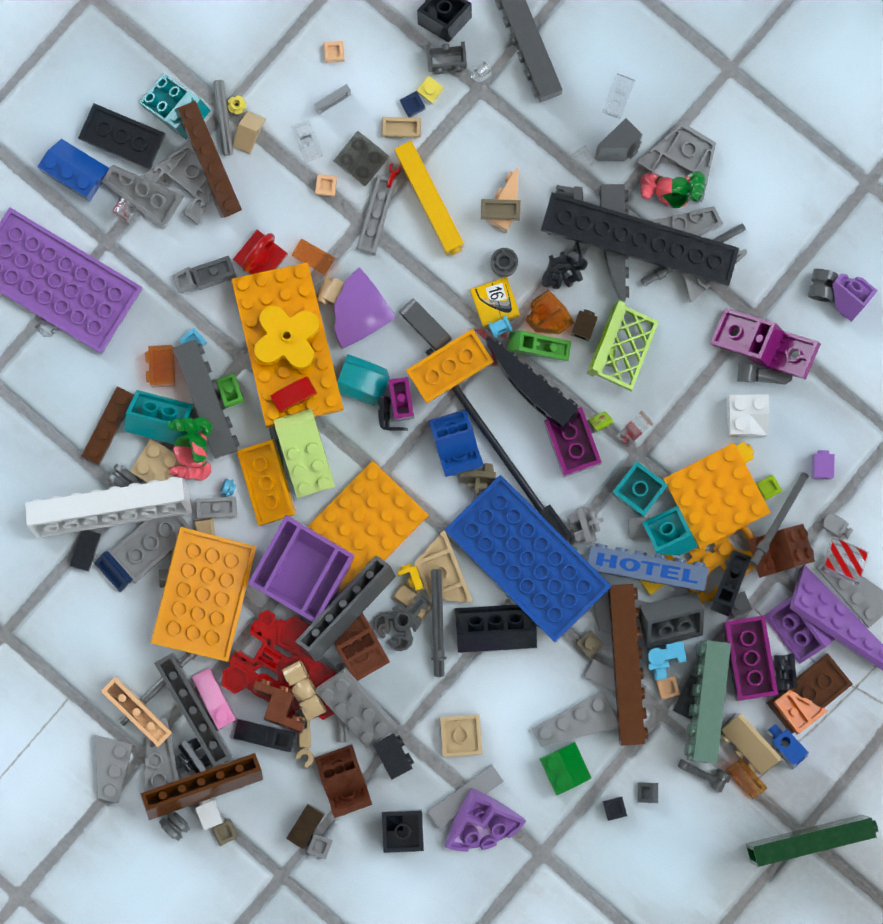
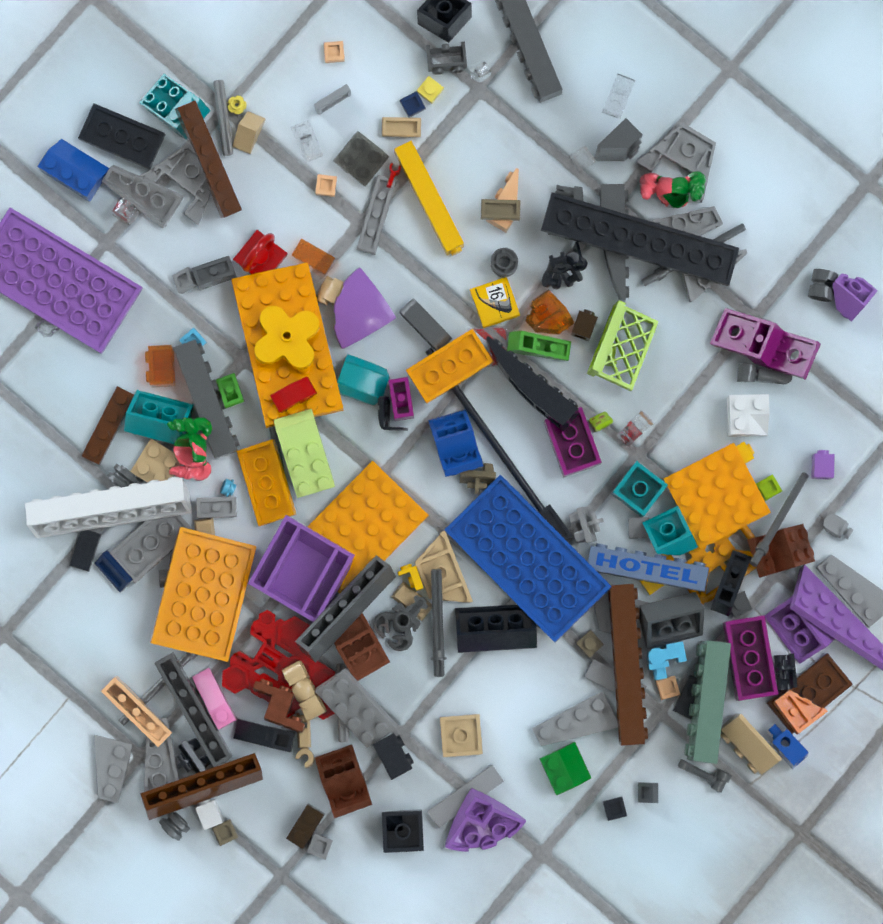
medium azure bush [488,315,513,339] -> none
clear orange tile [726,758,767,799] -> none
dark green brick [746,815,878,867] -> none
clear tile [821,536,869,586] -> none

